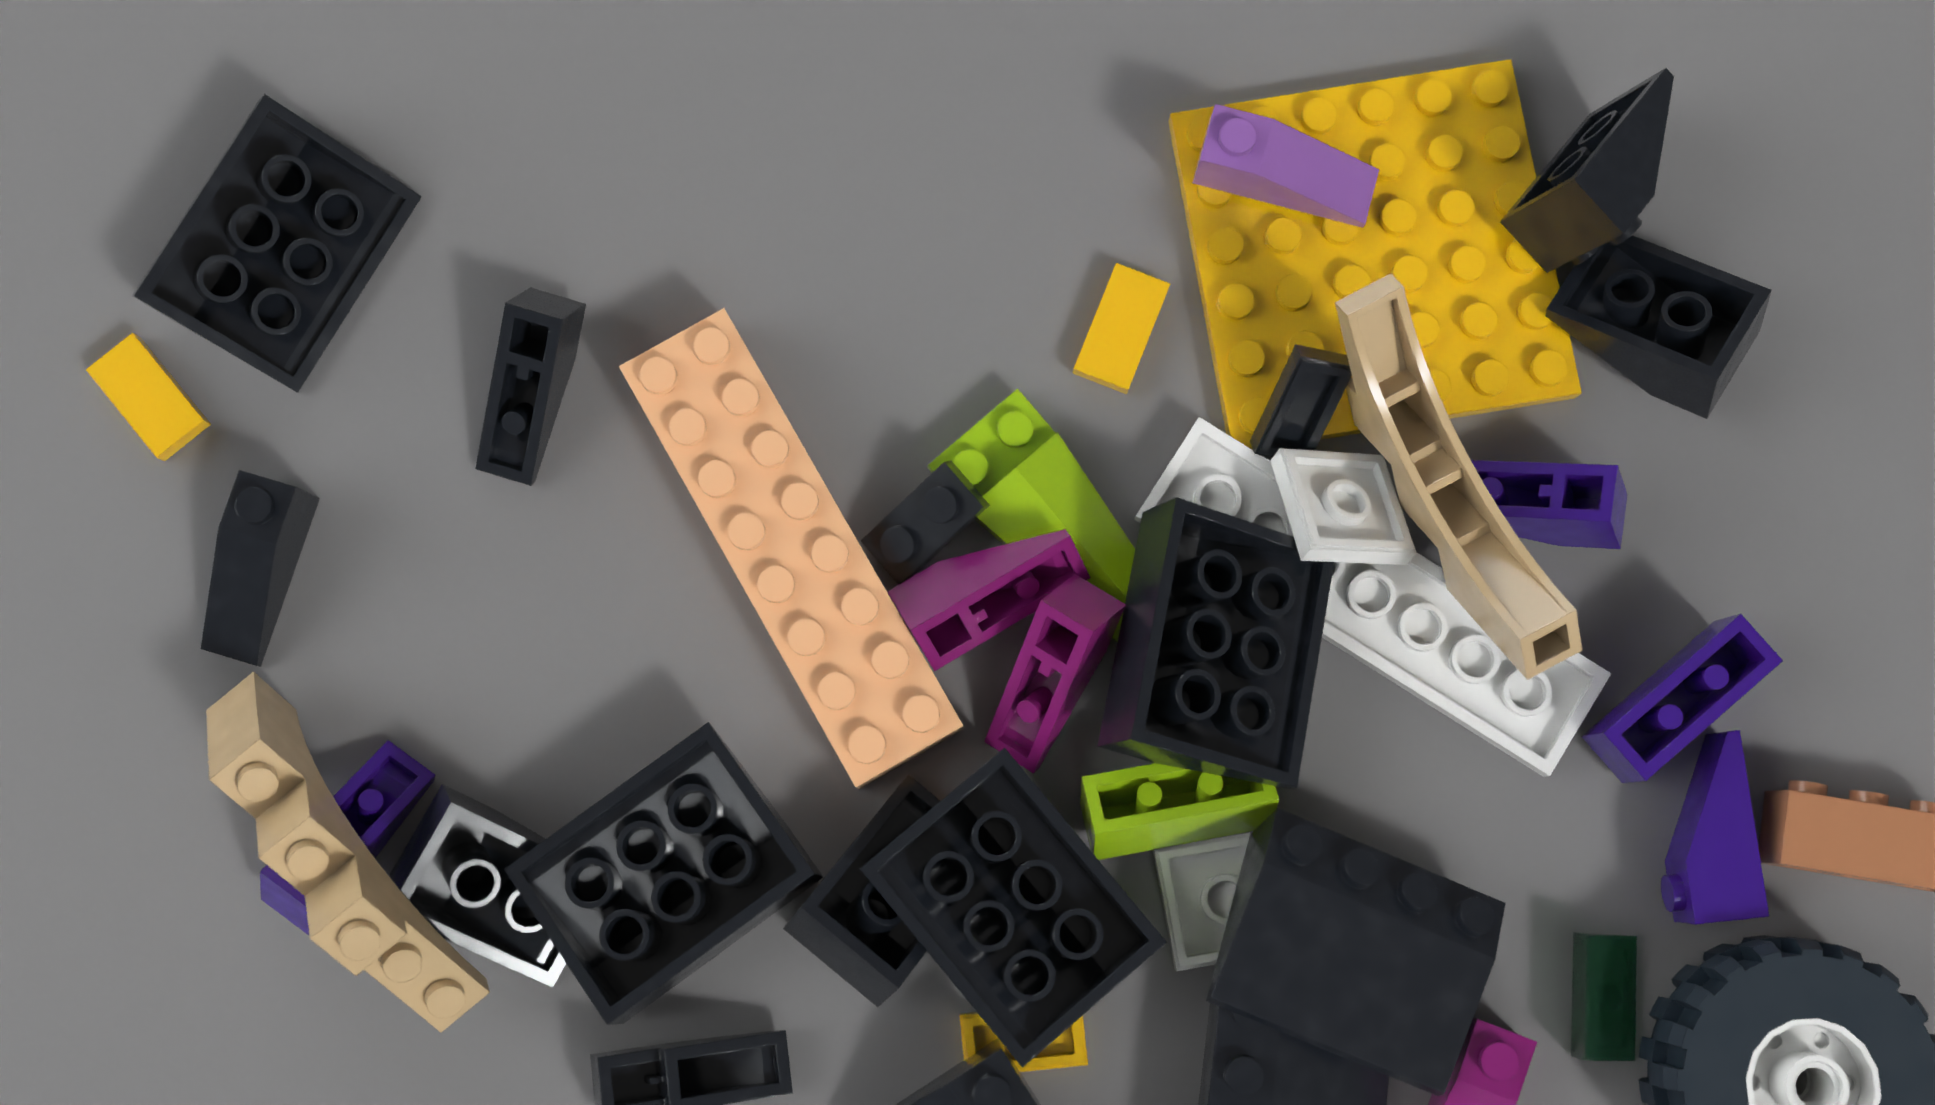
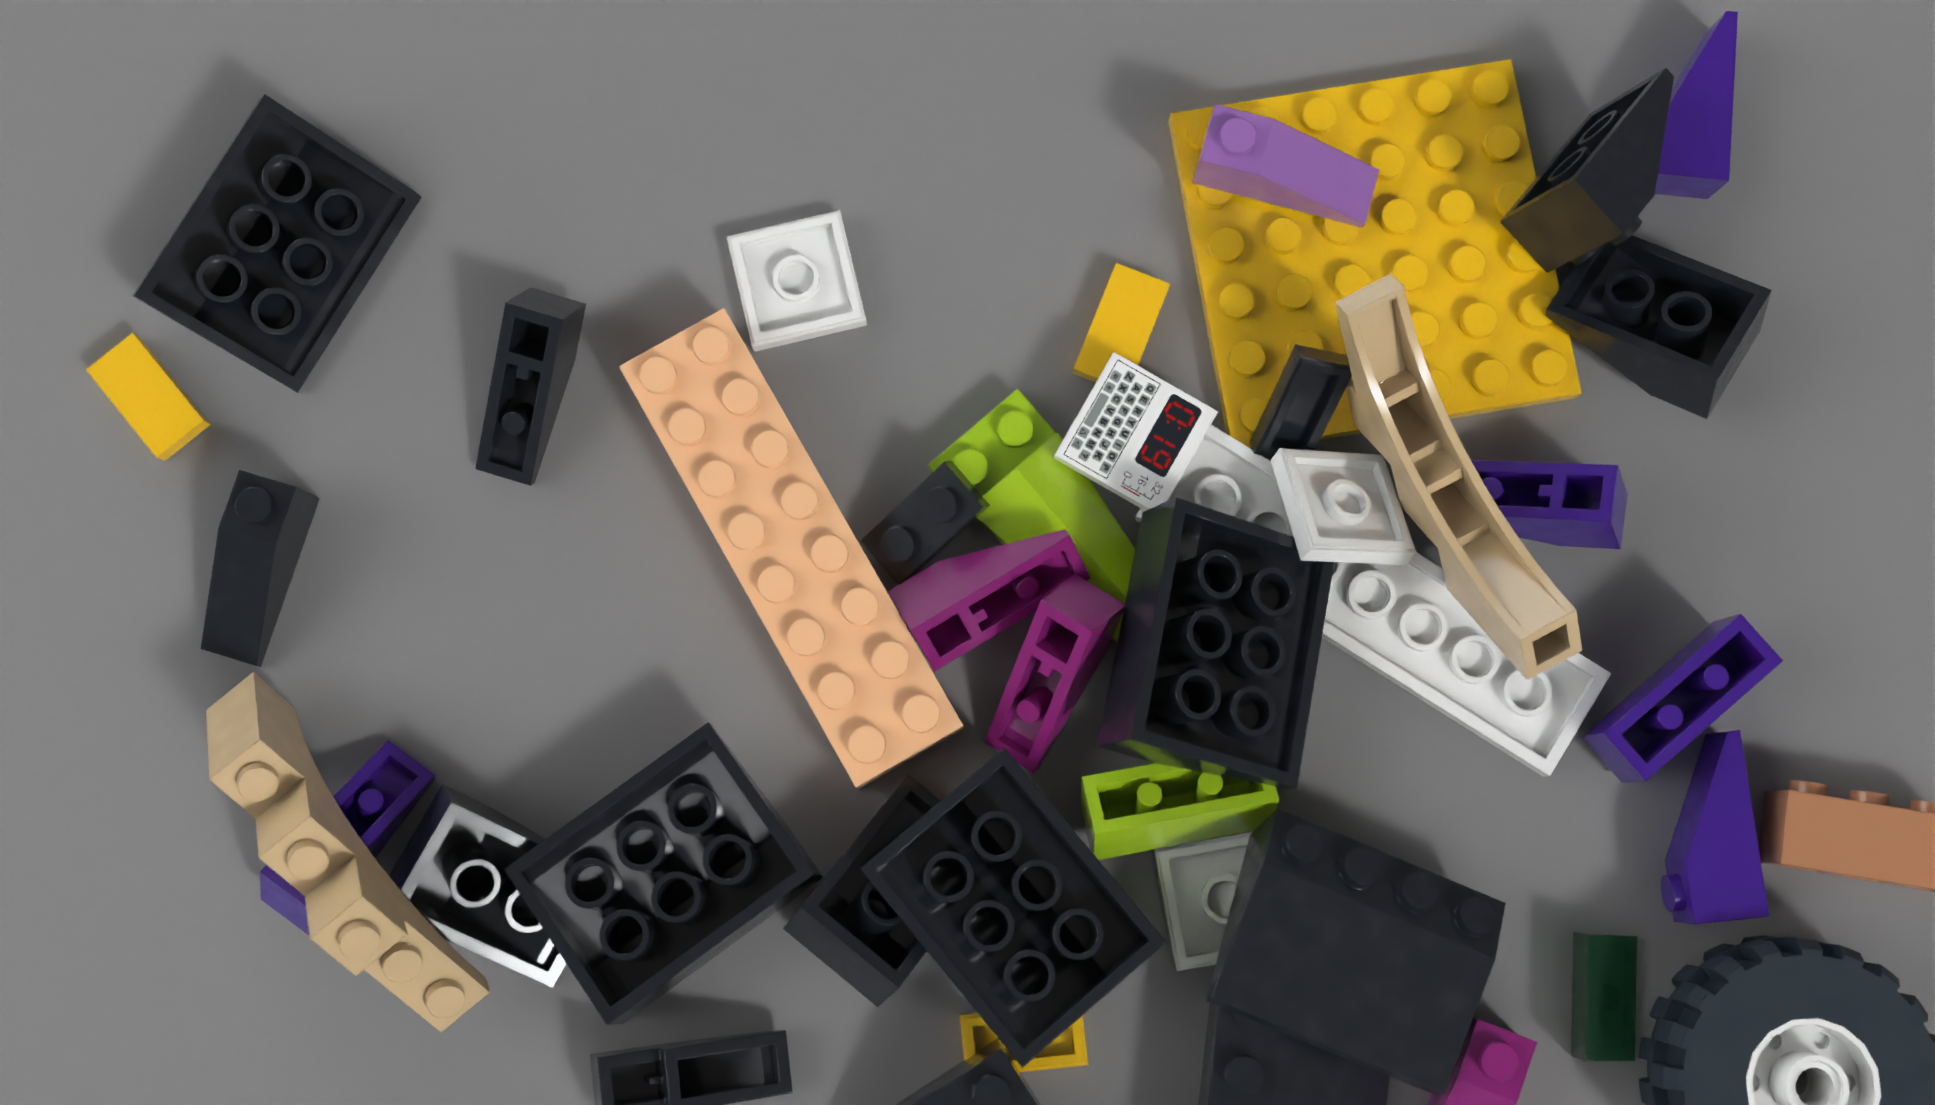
none -> white tile [727,210,867,352]
none -> tile [1053,352,1218,511]
none -> dark purple slope [1655,11,1738,199]

